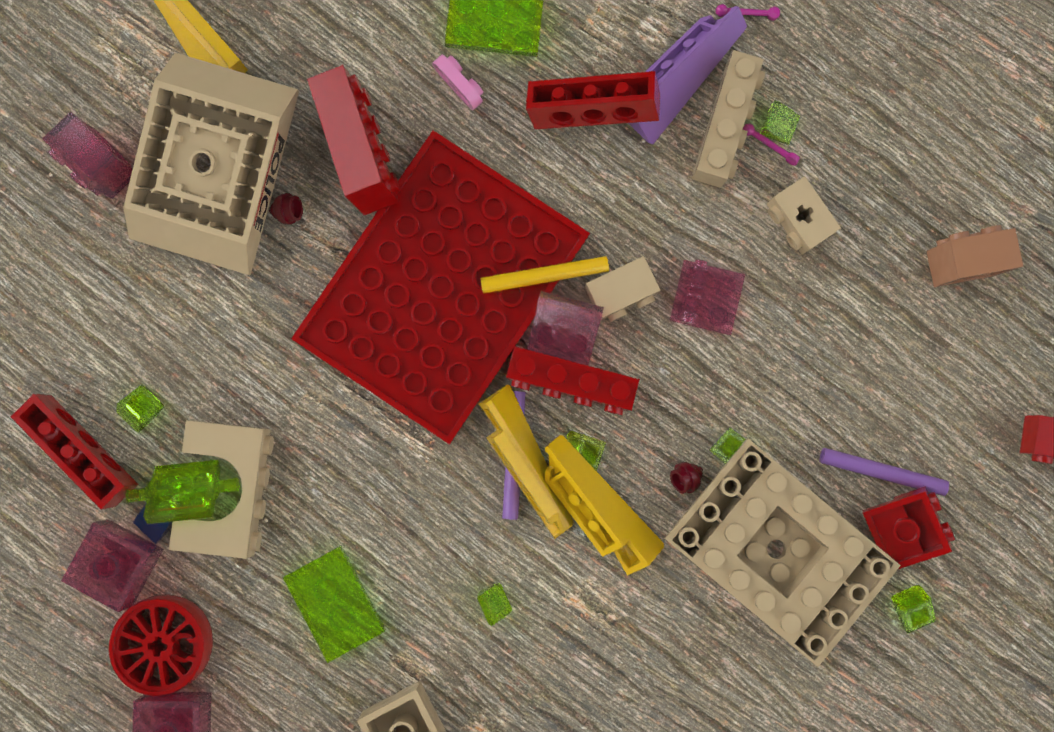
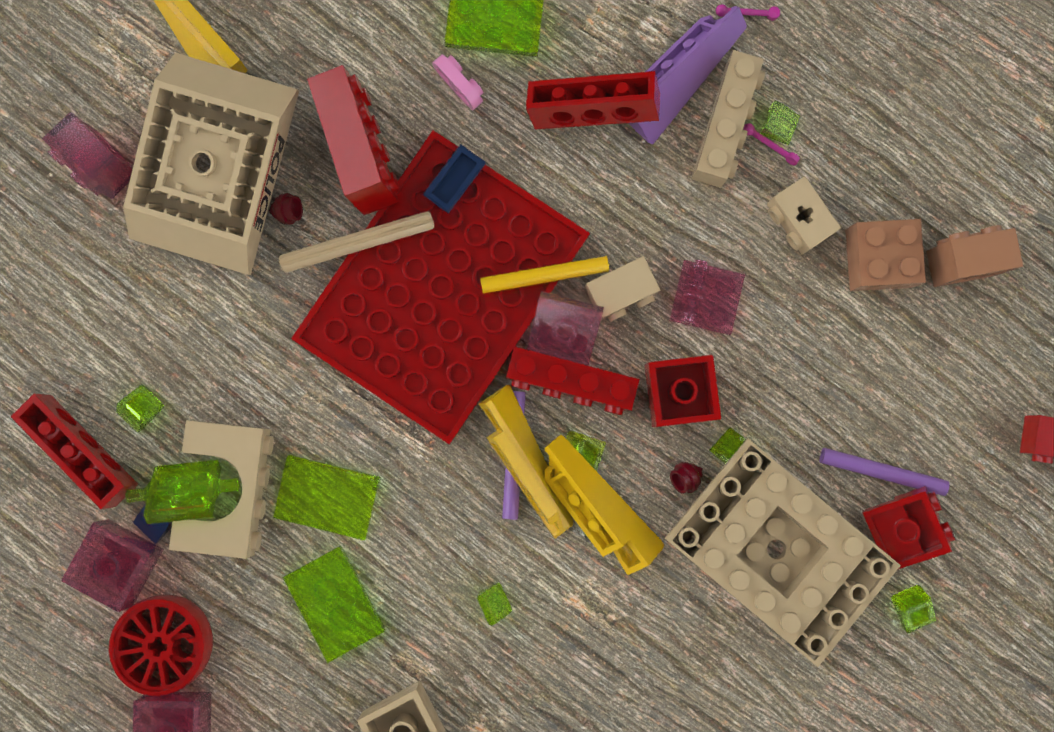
none -> clear neon green piece [273,454,381,541]
none -> tan axle [279,211,434,272]
none -> dark blue tile [423,144,486,214]
none -> red brick [644,355,721,427]
none -> nougat brick [845,219,926,291]

